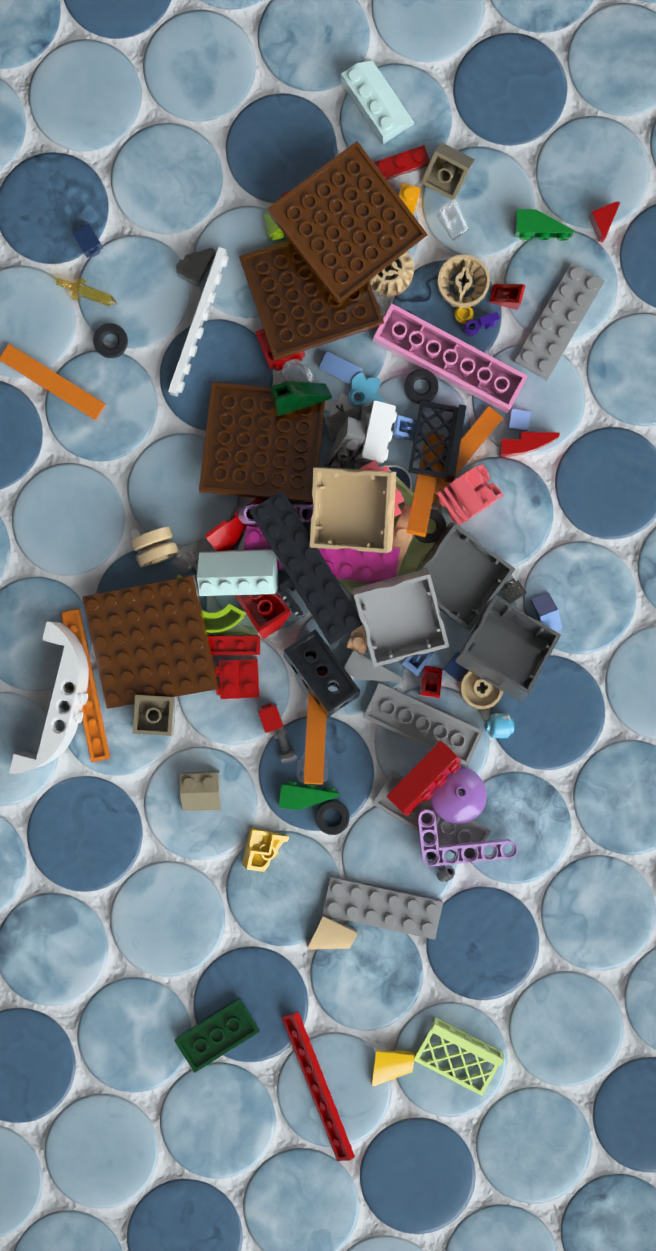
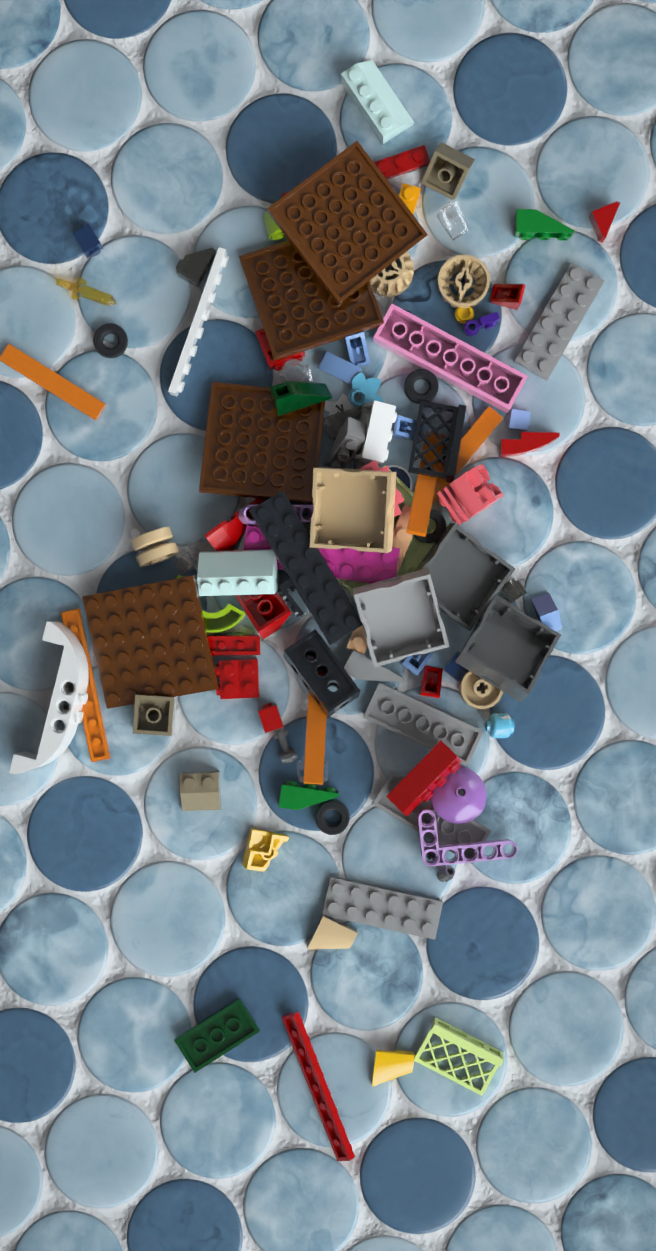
none -> medium blue slope [344,331,370,367]

